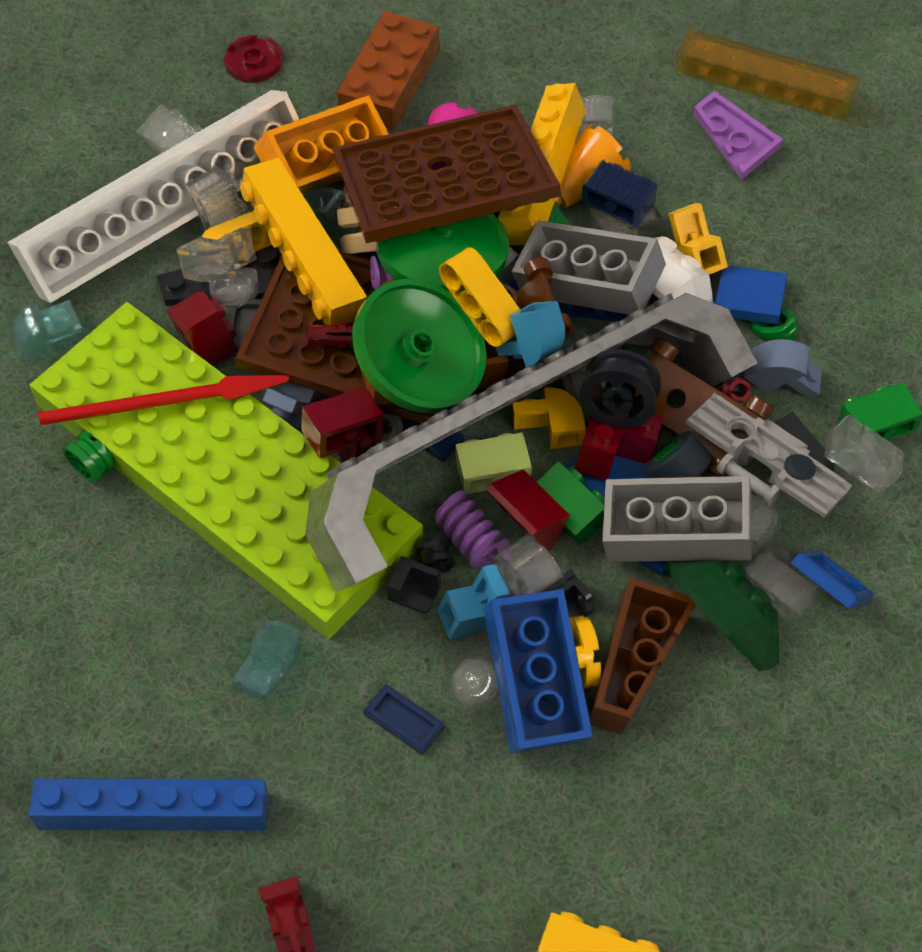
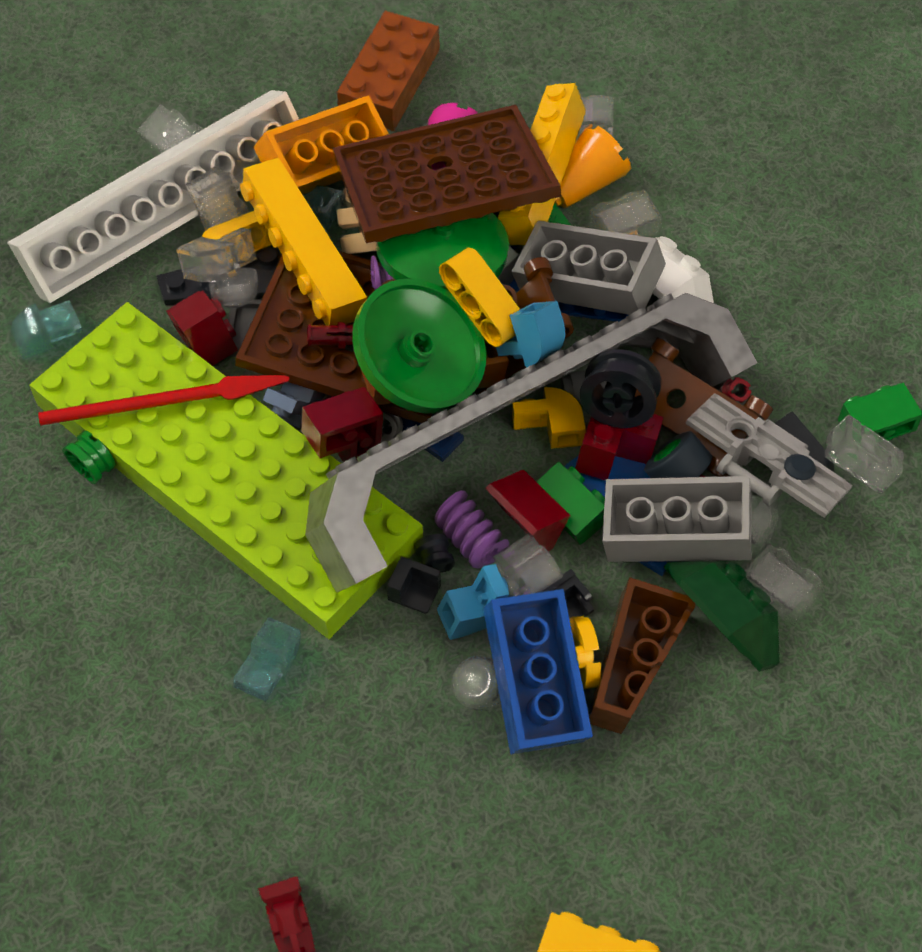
blue brick [29,779,269,831] -> none
dark red tile [224,35,283,83] -> none
dark blue tile [363,684,445,756] -> none
yellowish green brick [456,432,532,494] -> none
dark blue brick [582,160,657,228] -> none
yellow brick [668,203,728,274] -> none
clear yellow brick [675,29,860,121] -> none
medium lavender wing [693,91,783,180] -> none
blue tile [715,266,788,324] -> none
sand blue brick [744,339,822,398] -> none
green piece [750,307,798,341] -> none
blue tile [791,550,874,609] -> none

